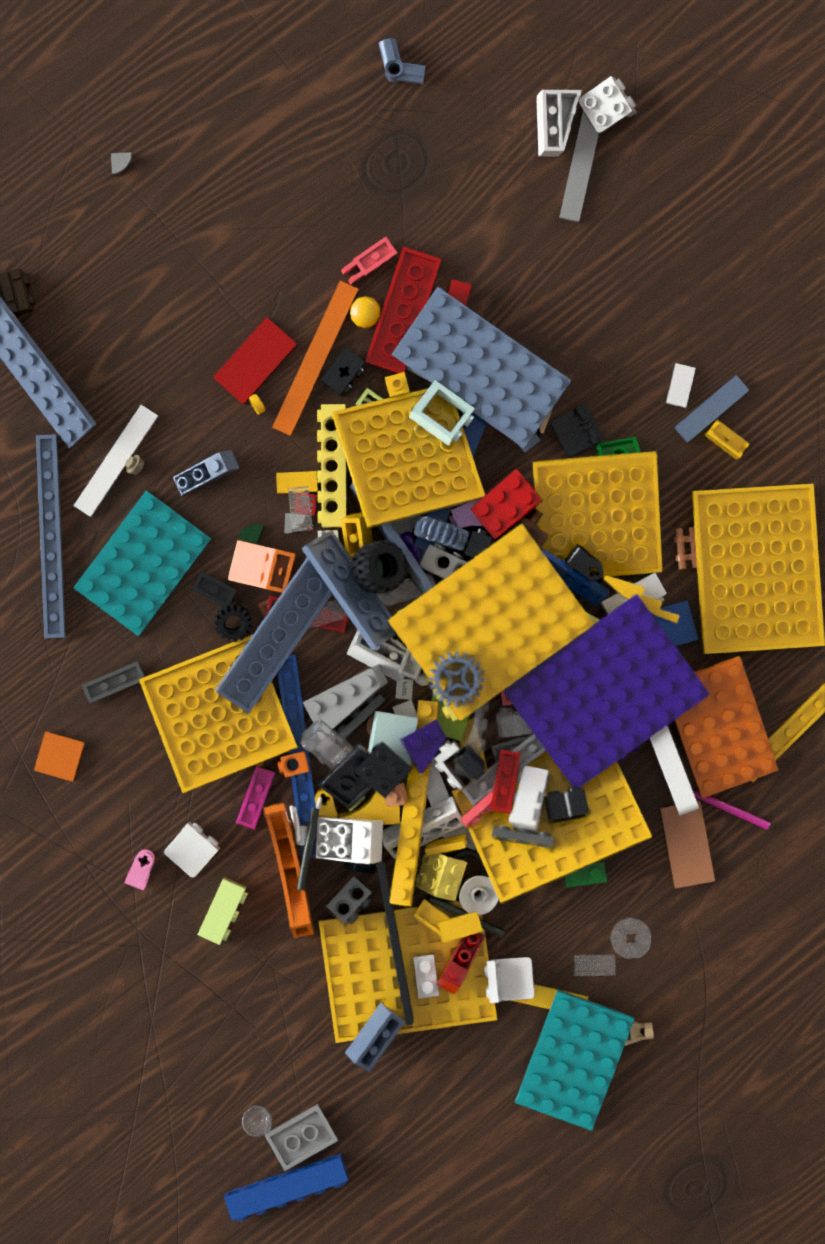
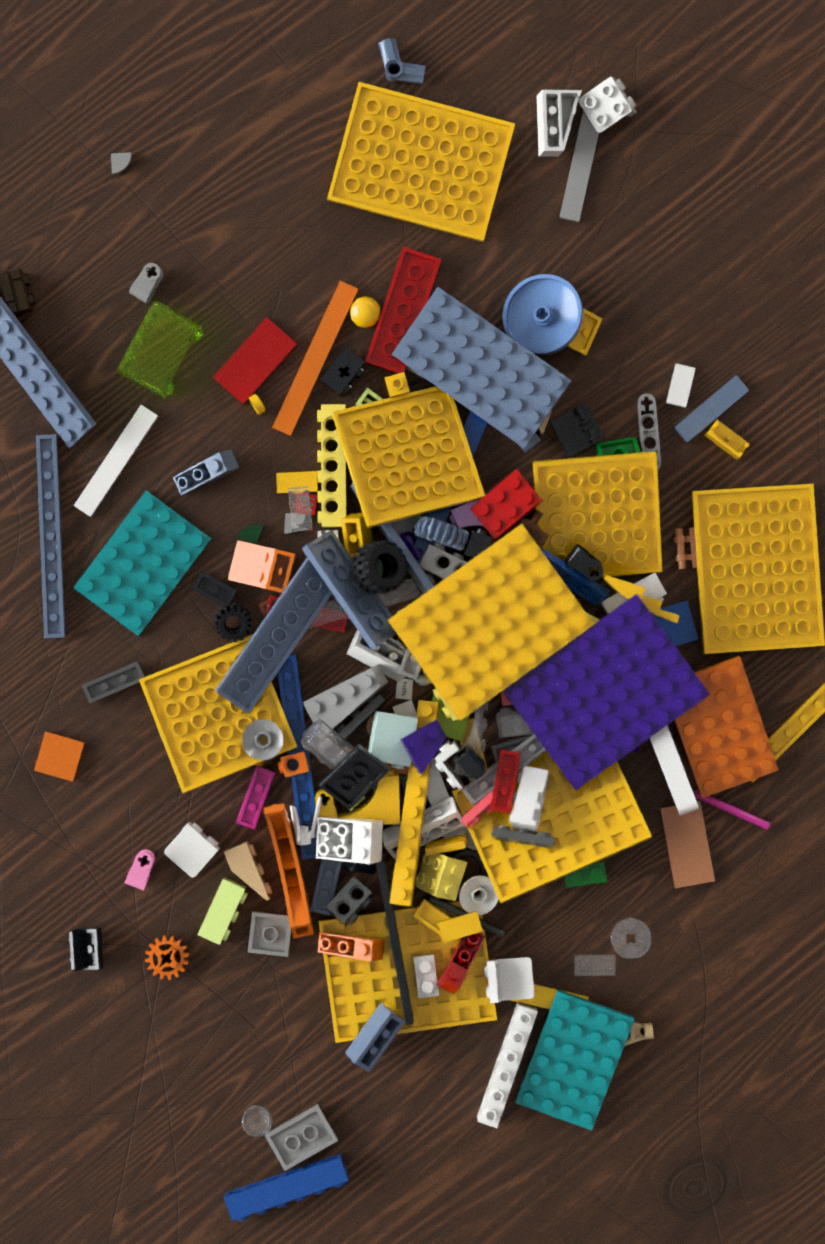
dark tan plate [125,455,144,475] -> none
pearl dark grey bar [297,808,320,891] -> none
coral hinge [341,236,398,285] -> none
black hinge [354,741,413,798] -> none
nougat plate [385,782,408,806] -> none
light aqua window [409,380,475,446] -> none
sand blue gear [428,651,485,707] -> none
red panel [448,280,472,306] -> none
black brick [544,787,589,824] -> none
none -> black bracket [69,928,103,971]
none -> clear neon green windscreen [118,300,203,399]
none -> light grey piece [129,263,163,304]
none -> orange gear [145,935,190,980]
none -> tan slope [224,841,272,901]
none -> light grey dish [242,719,284,761]
none -> light grey plate [248,911,291,957]
none -> sand blue tile [310,859,342,916]
none -> orange slope [318,932,385,961]
none -> yellow plate [327,82,515,242]
none -> white brick [477,1002,538,1128]
none -> medium blue dish [502,274,583,355]
none -> yellow bracket [567,308,602,356]
none -> light grey beam [637,393,661,470]

